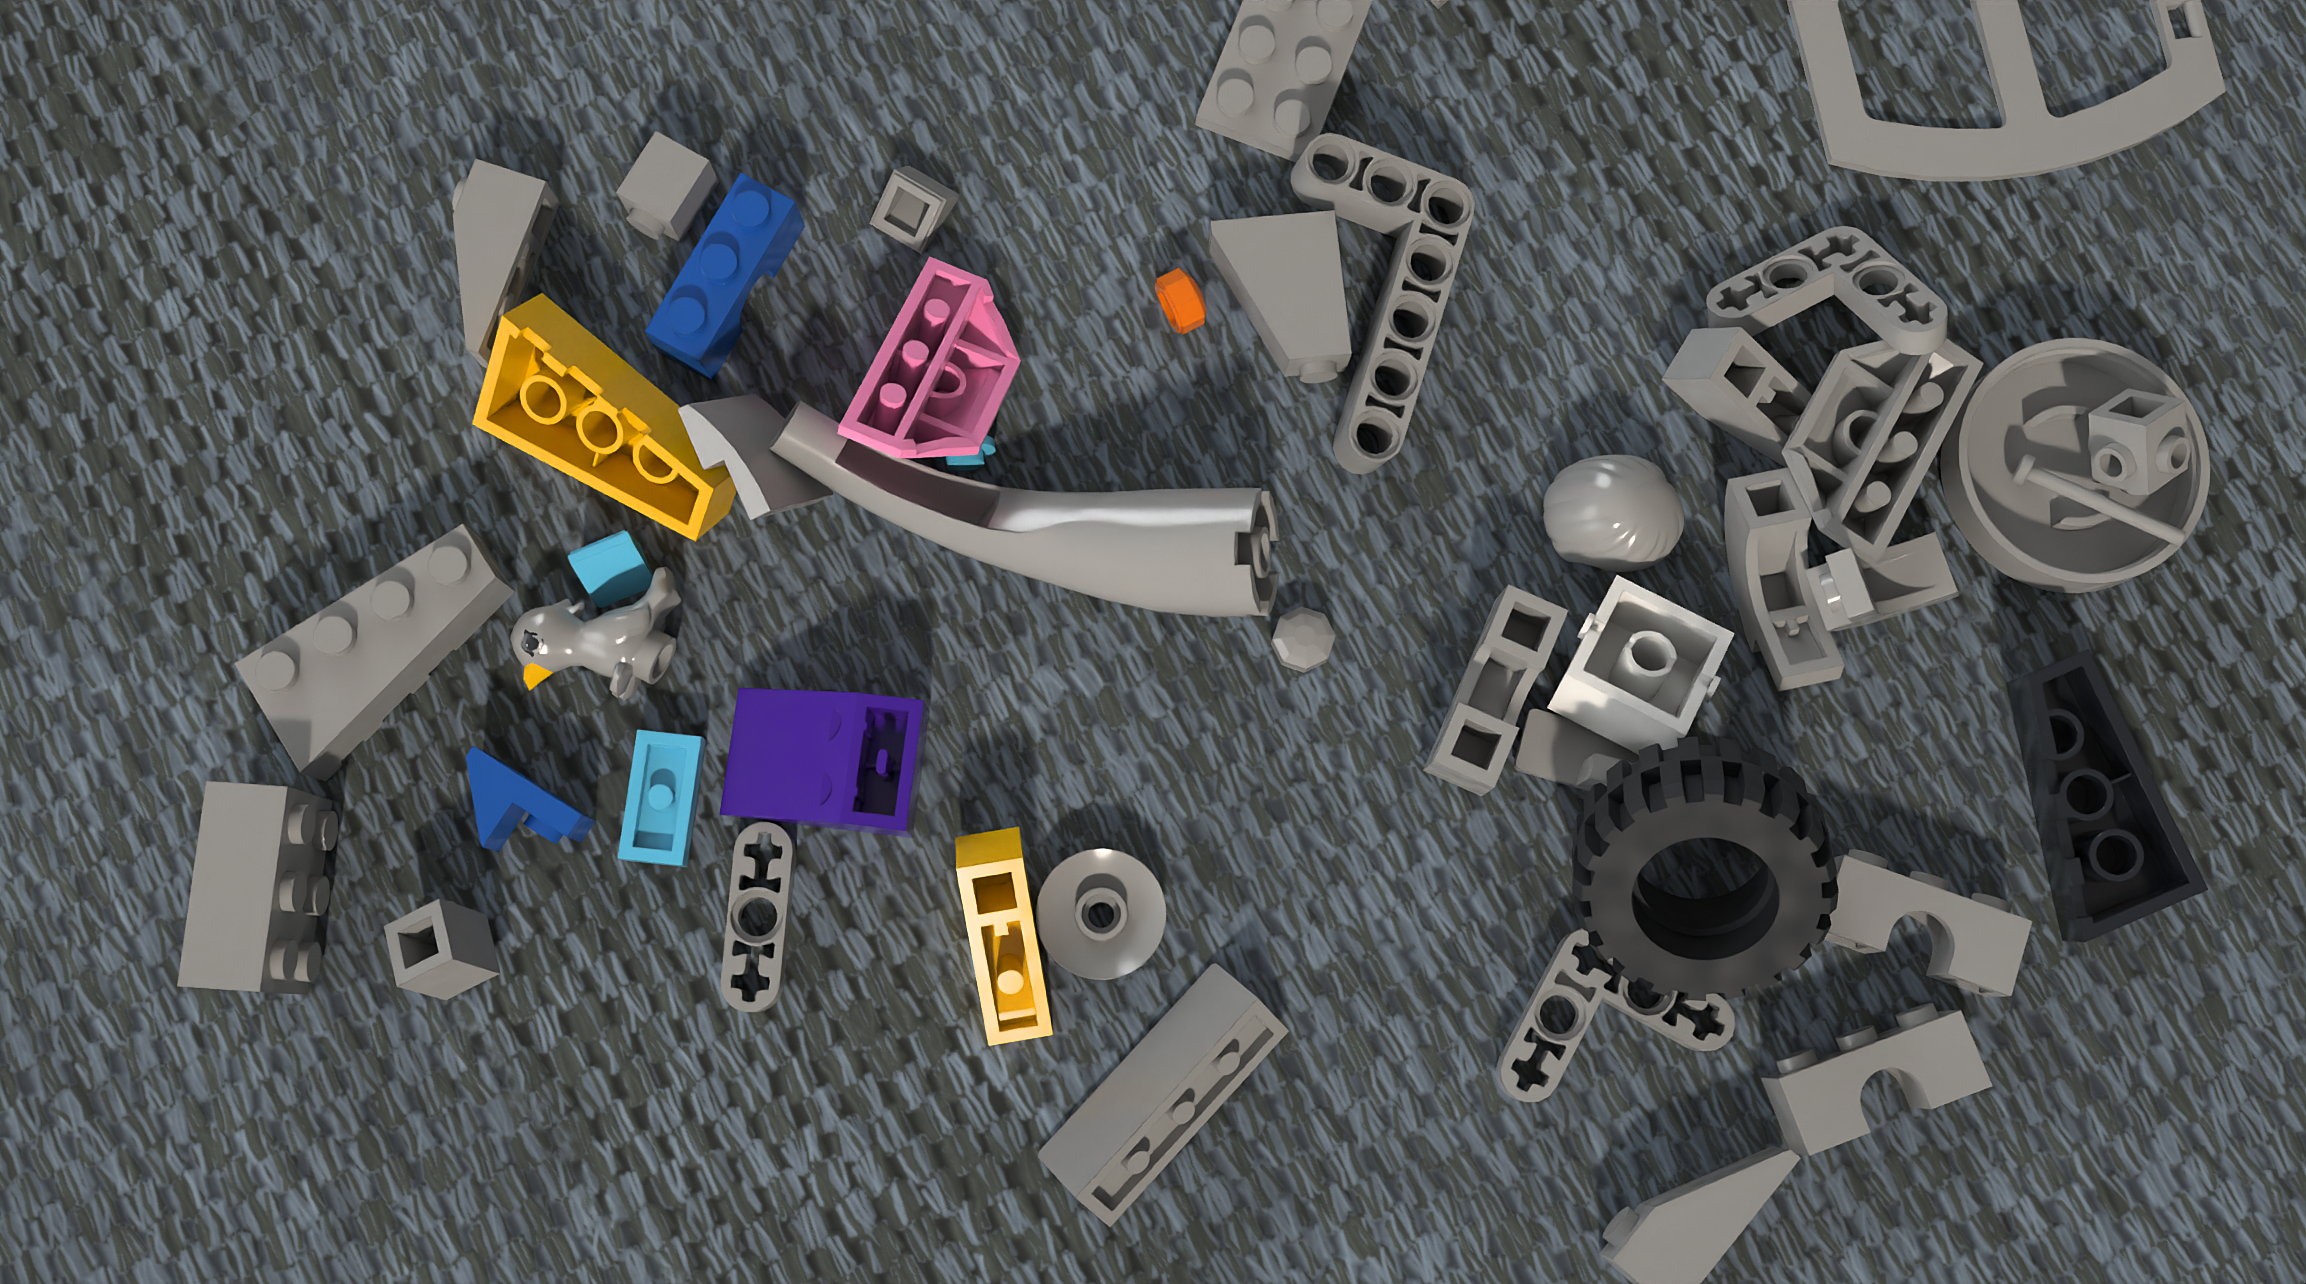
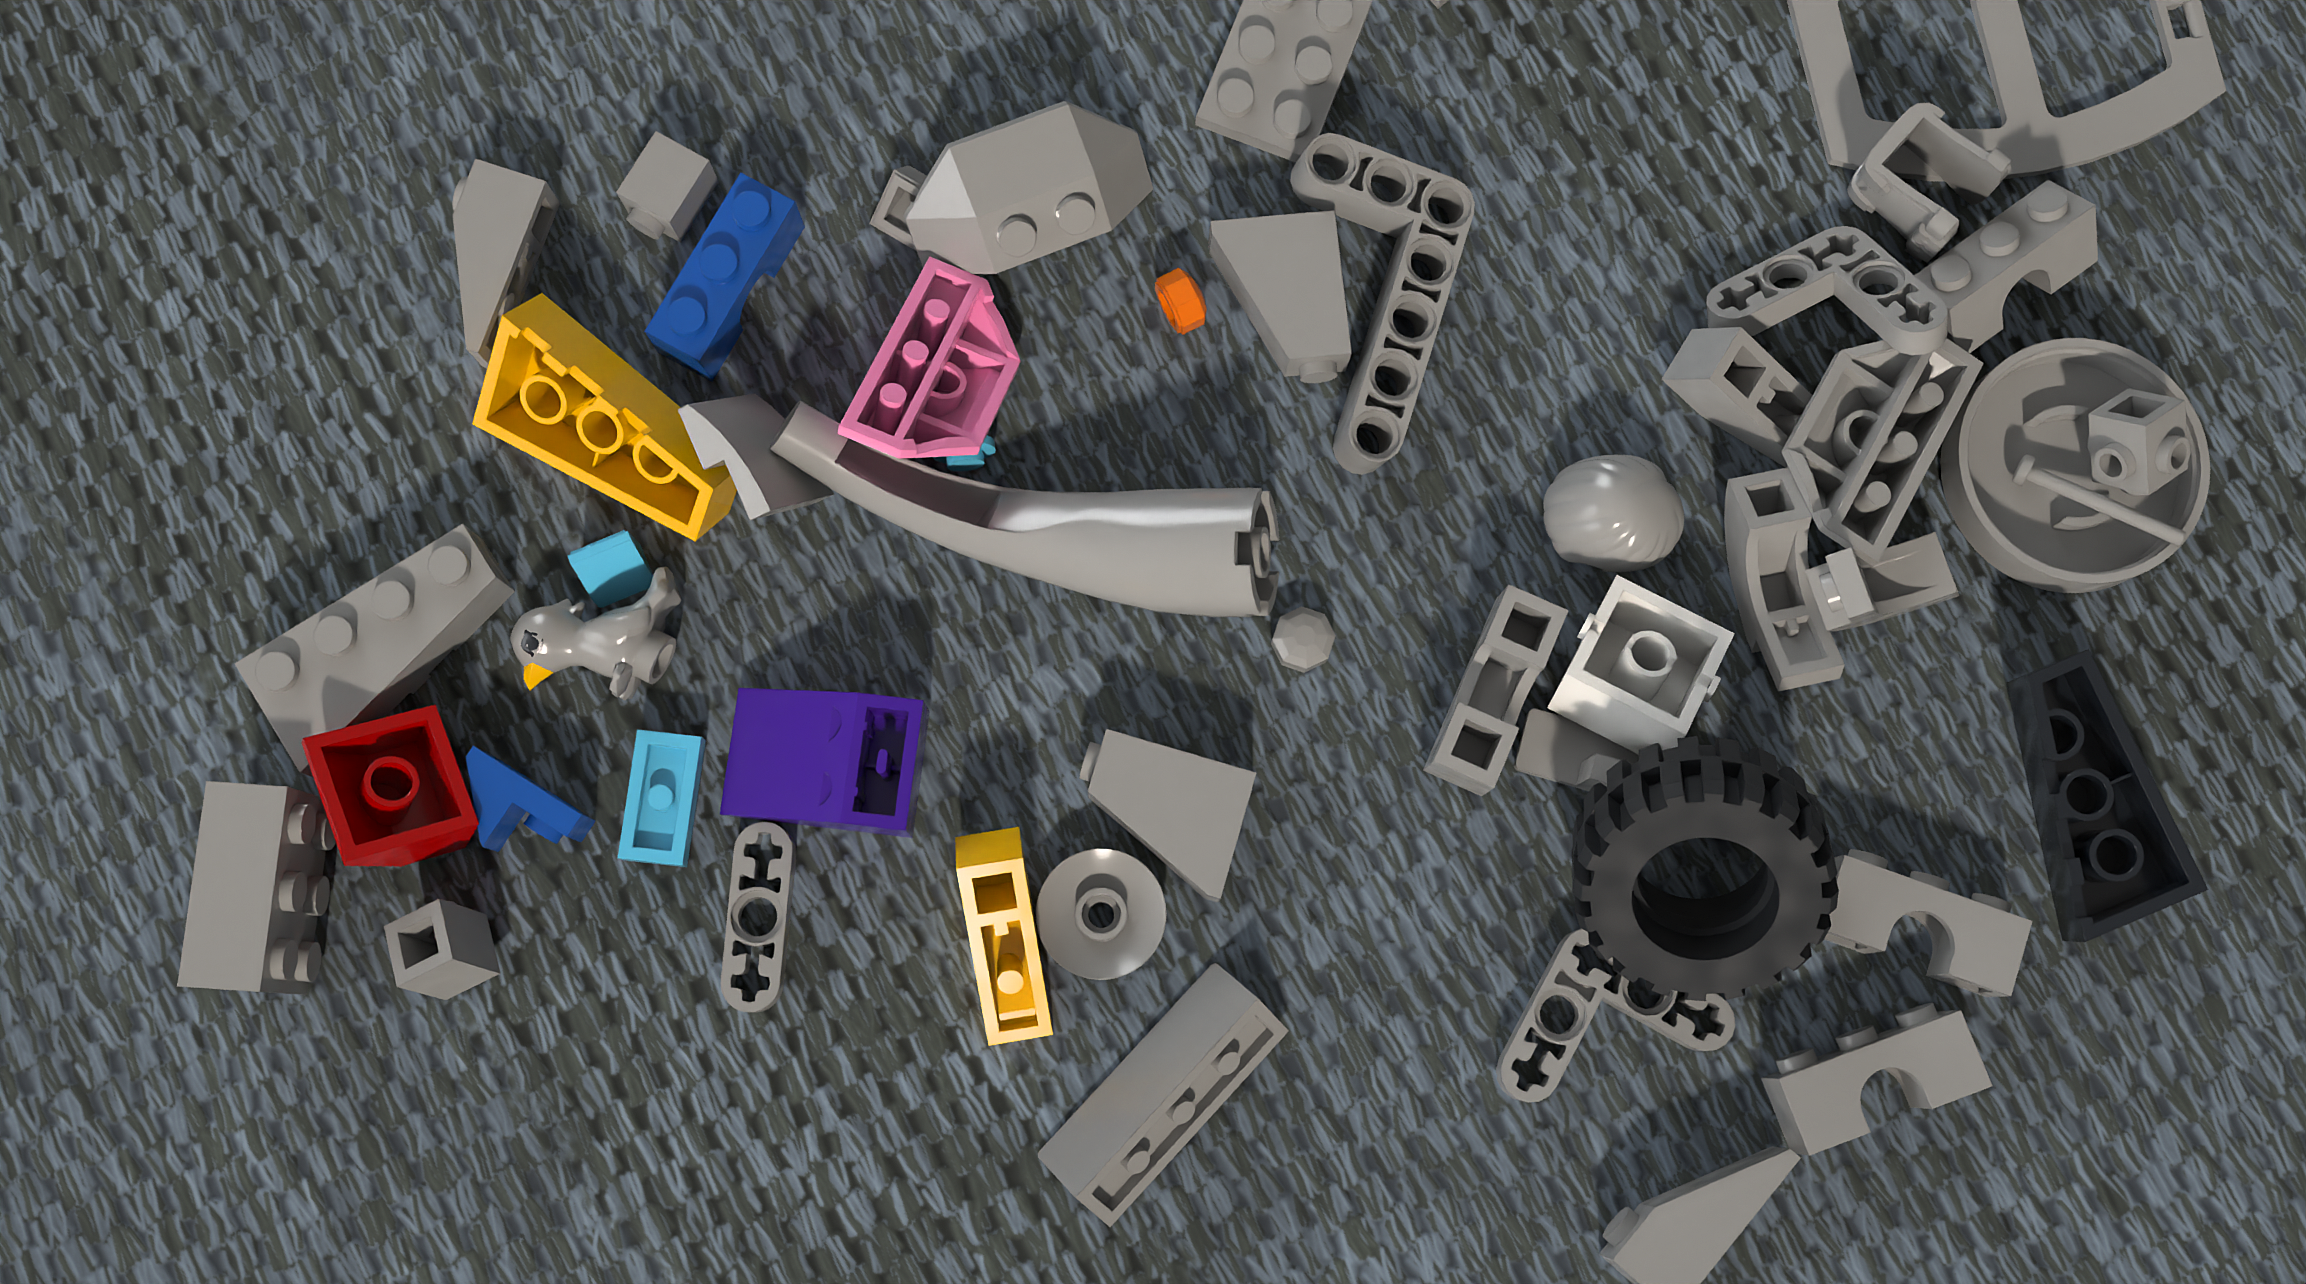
none -> red slope [301,704,479,867]
none -> light grey wedge [904,101,1153,274]
none -> light grey slope [1079,729,1256,902]
none -> light grey piece [1847,102,2013,263]
none -> light grey arch [1914,180,2098,353]

